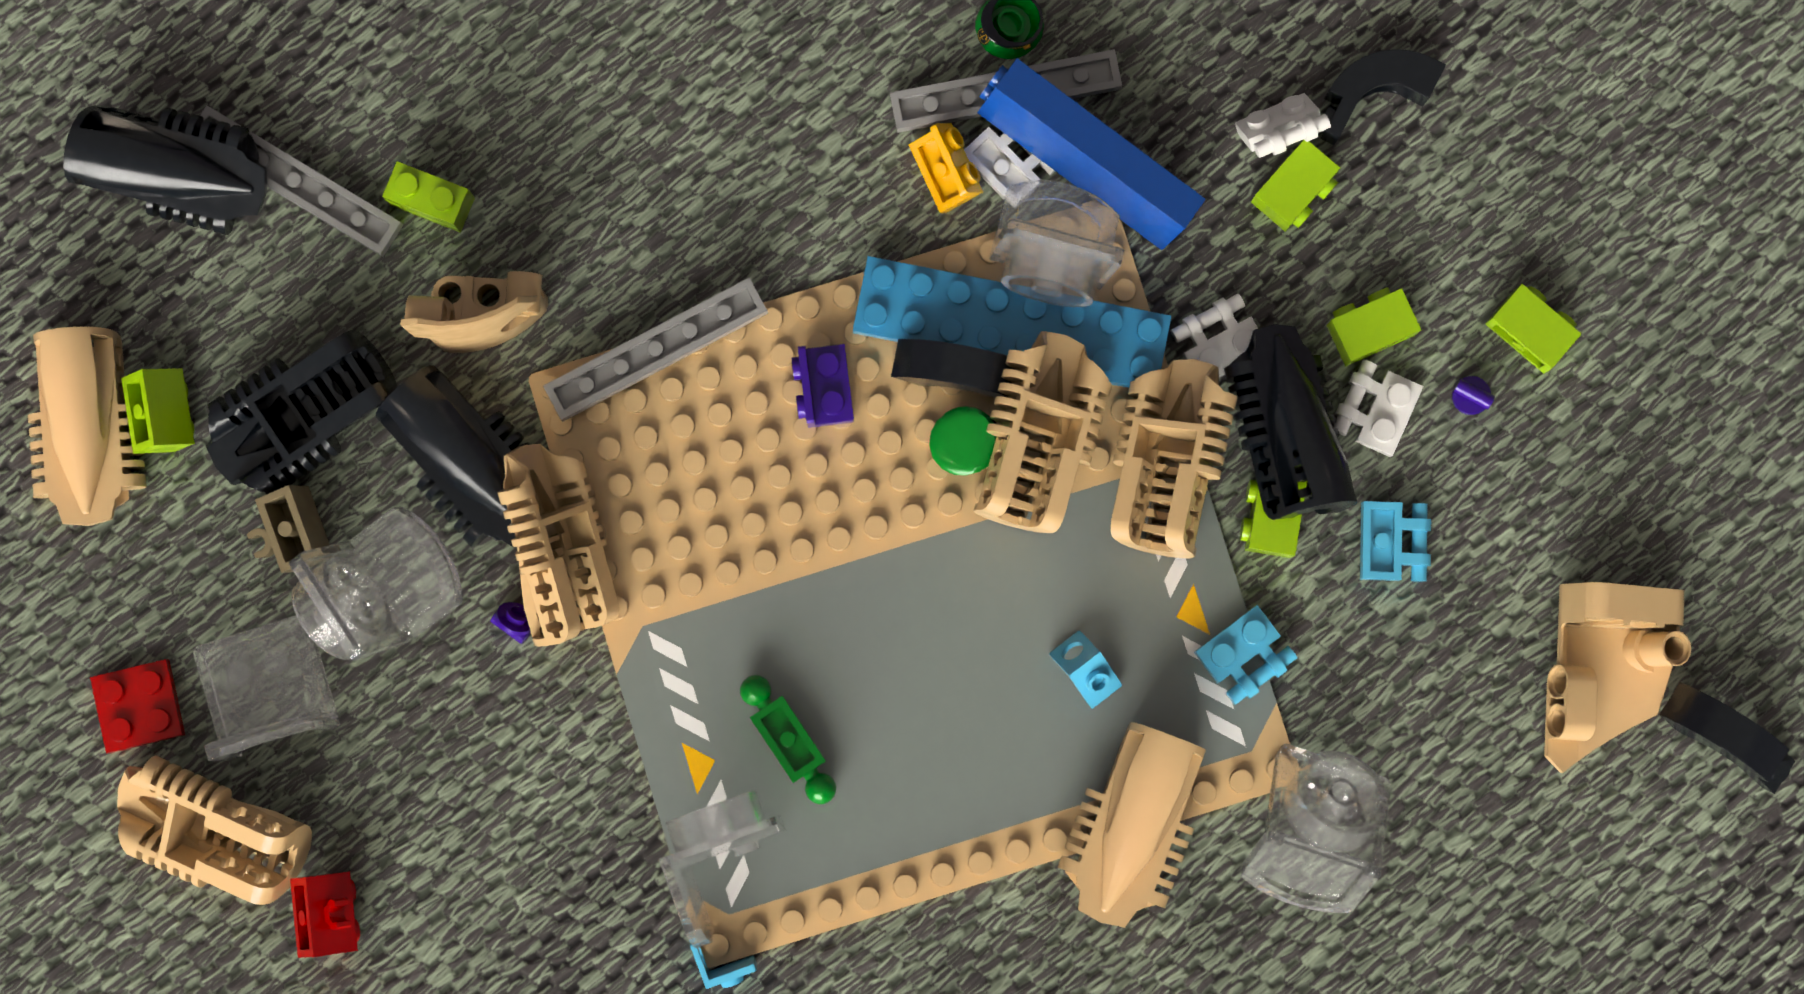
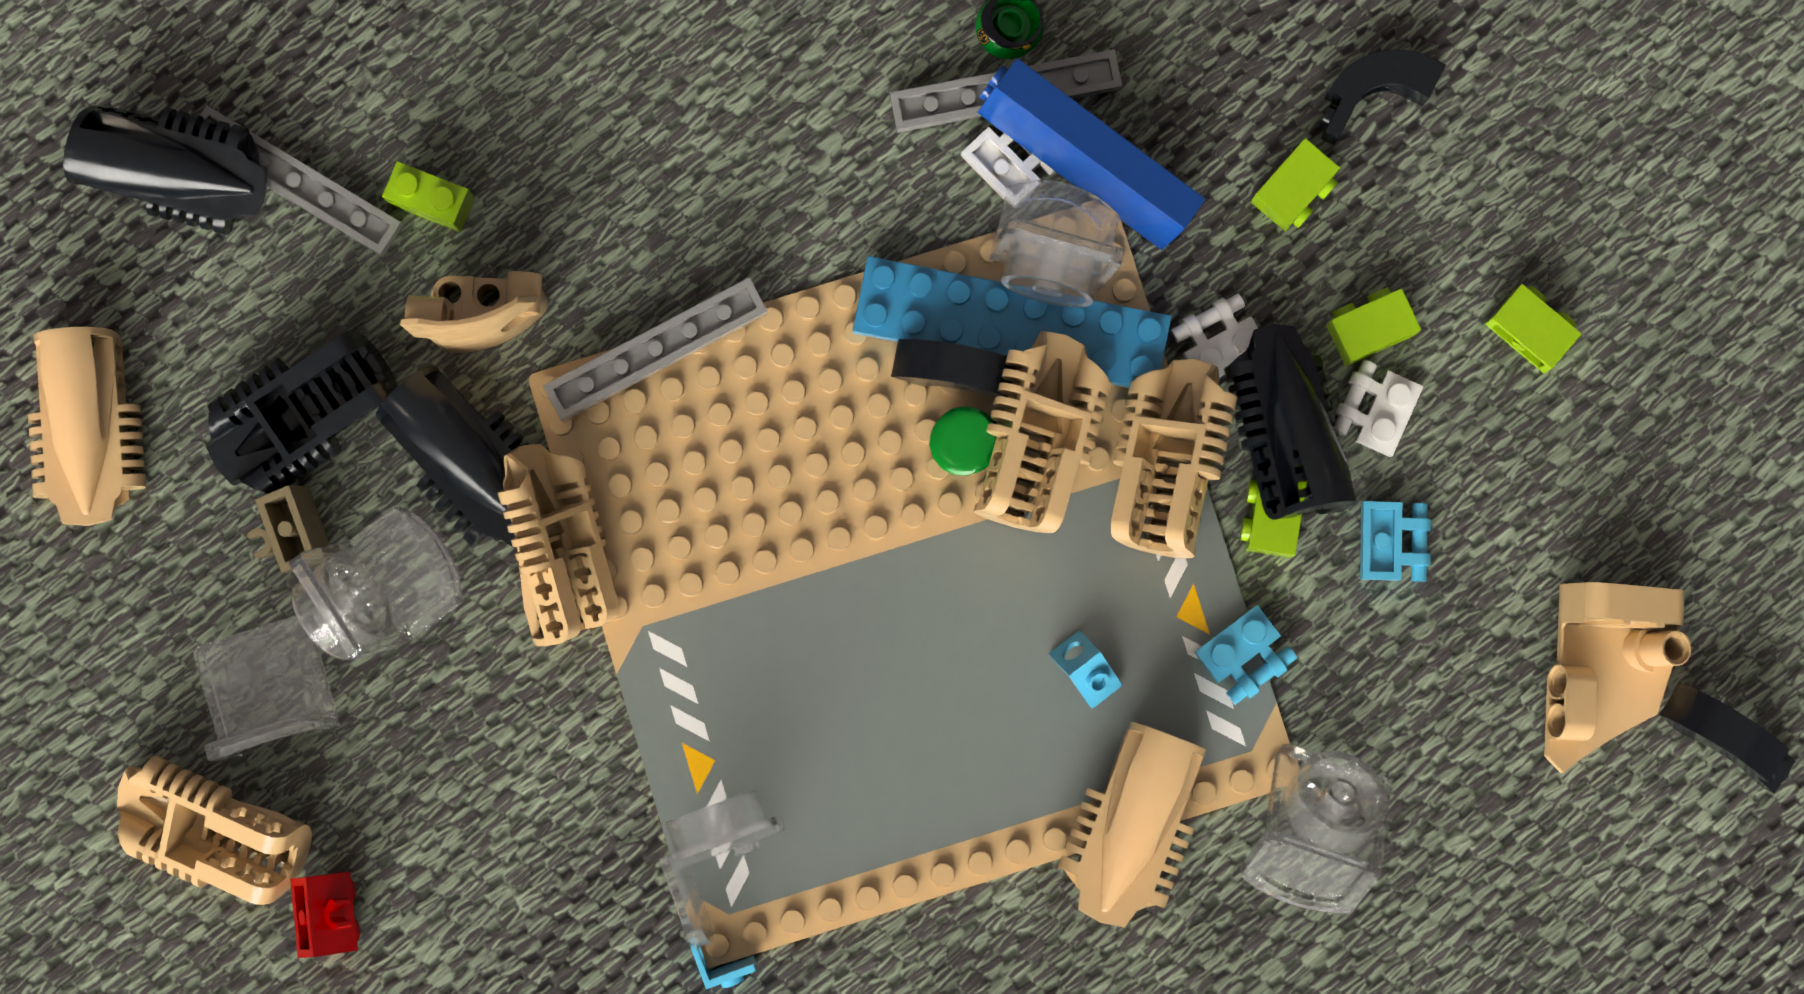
red plate [90,659,185,753] -> none
lime brick [121,368,195,454] -> none
dark purple plate [490,602,531,644] -> none
green plate [740,675,836,804] -> none
dark purple bracket [791,344,854,428] -> none
yellow bracket [908,123,983,213] -> none
white plate [1235,93,1331,158] -> none
dark purple plate [1452,376,1495,415] -> none

